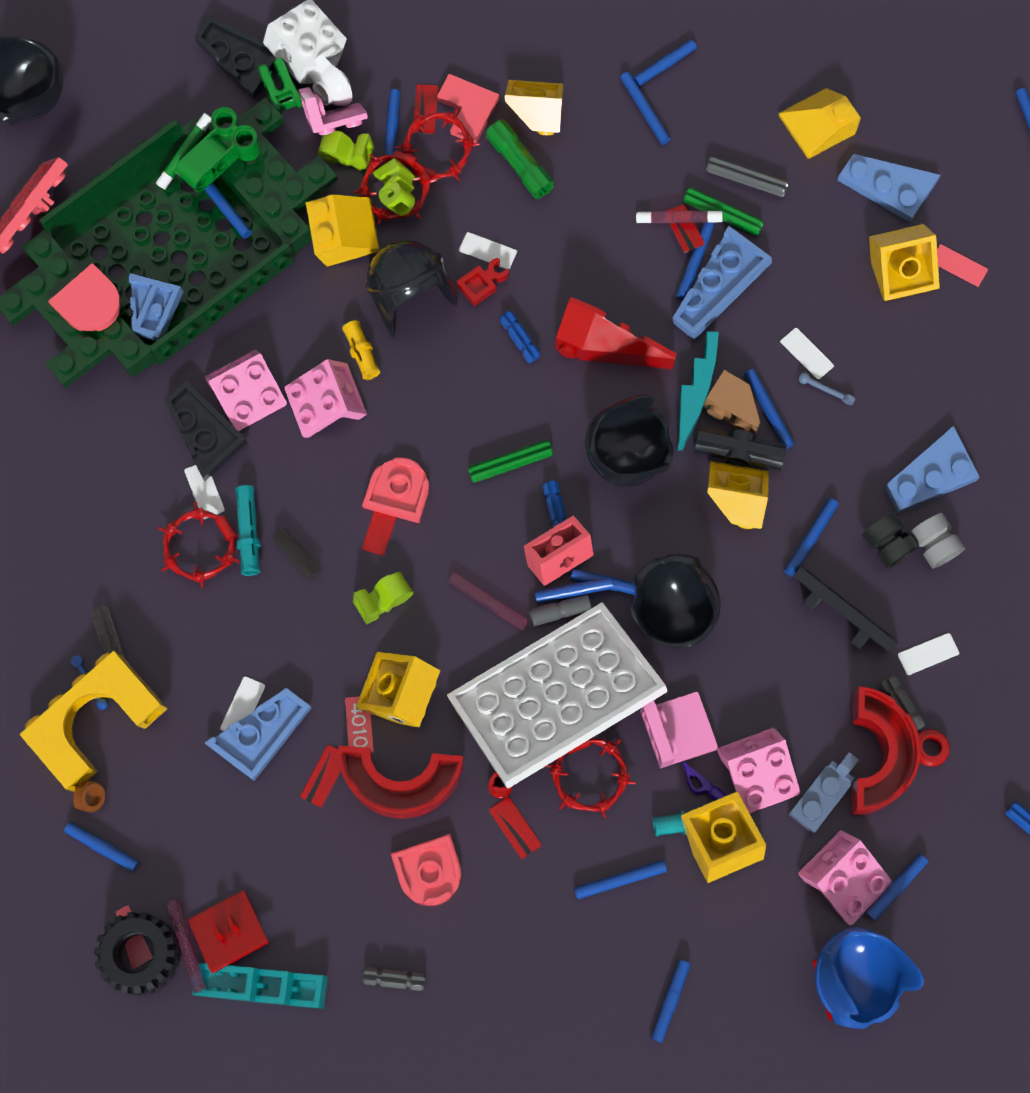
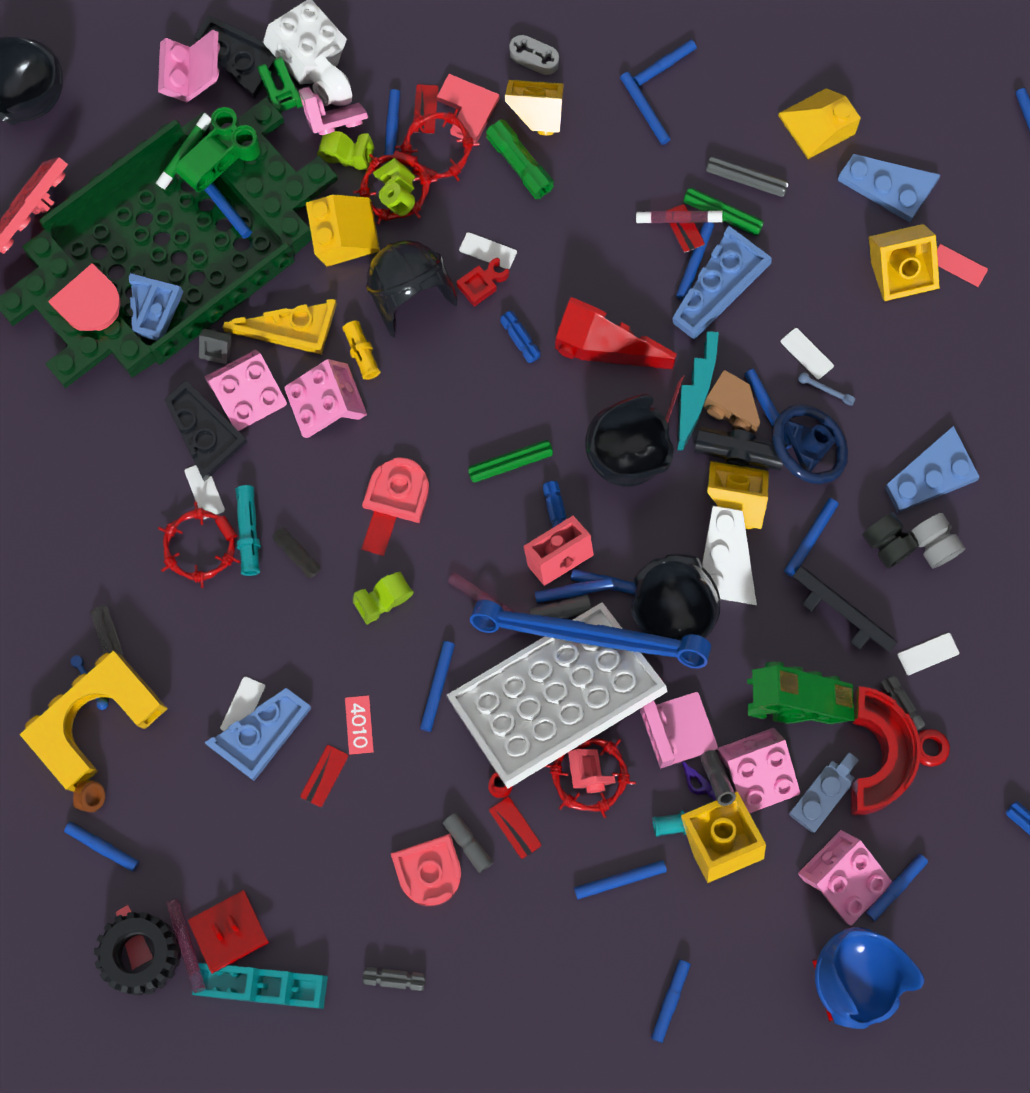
red brick [338,745,464,819] -> none
yellow slope [355,652,440,727] -> none
none -> bright pink bracket [158,30,220,103]
none -> dark grey tile [199,328,231,365]
none -> yellow wing [223,299,337,355]
none -> blue bar [420,641,455,732]
none -> dark grey piece [443,812,494,874]
none -> blue piece [470,600,712,668]
none -> light grey beam [509,35,559,75]
none -> coral bracket [568,749,616,793]
none -> coral sticker [665,375,684,423]
none -> dark grey piece [701,750,736,806]
none -> white wing [702,505,757,605]
none -> green piece [747,662,855,724]
none -> dark blue piece [772,404,848,485]

